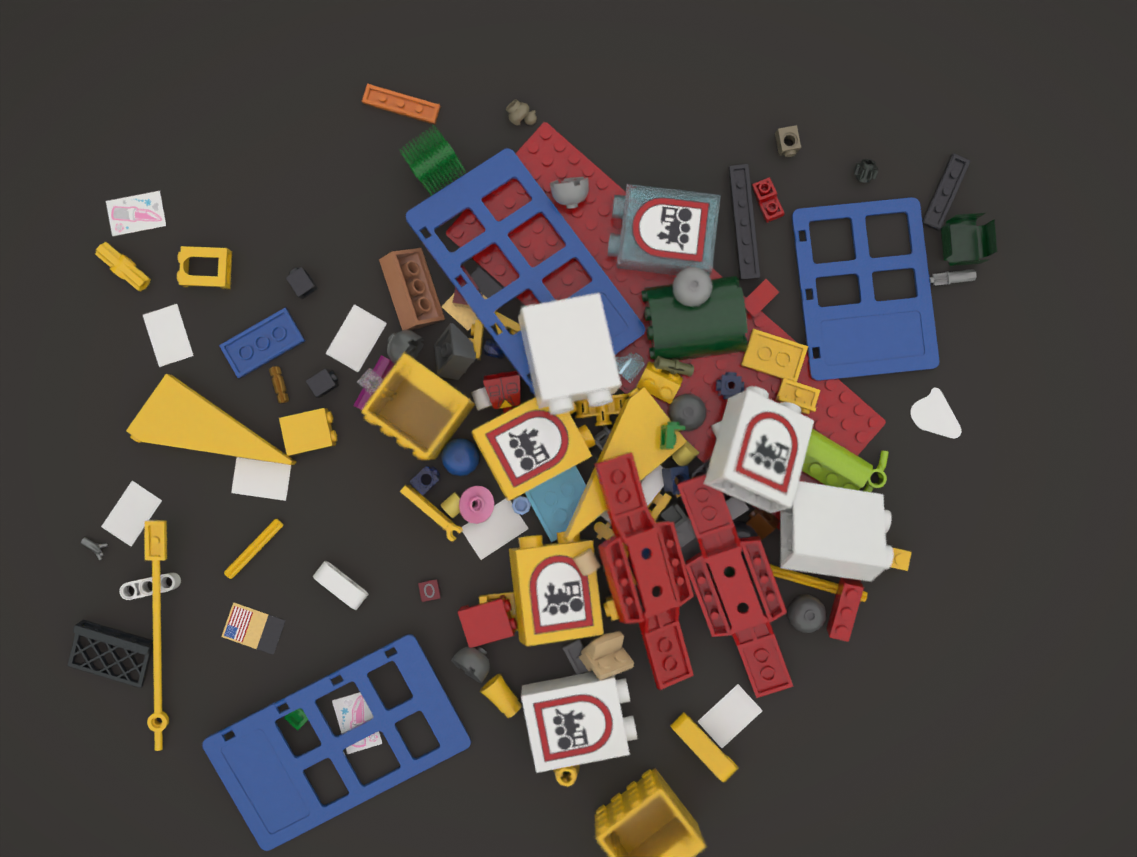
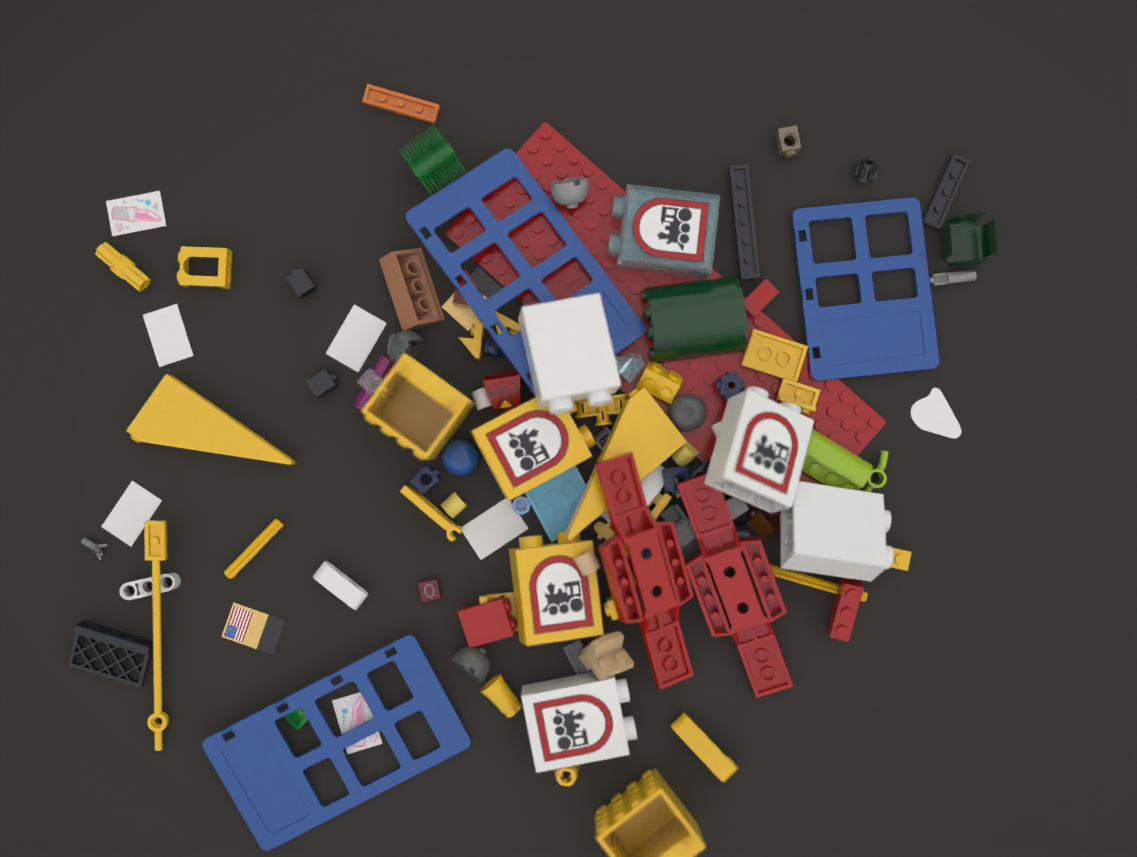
blue tile [219,307,305,379] -> none
white sticker [231,457,291,501] -> none
pearl gold axle [269,366,289,403] -> none
yellow panel [279,408,338,456] -> none
dark grey slope [434,323,476,380] -> none
bright pink dish [459,486,494,524] -> none
dark tan animal [506,99,537,125] -> none
olive pin [654,356,694,377] -> none
green bracket [660,422,685,450] -> none
light grey cylinder [673,267,713,307] -> none
white sticker [697,684,762,748] -> none
red slope [752,177,785,223] -> none
dark grey cylinder [787,594,826,633] -> none

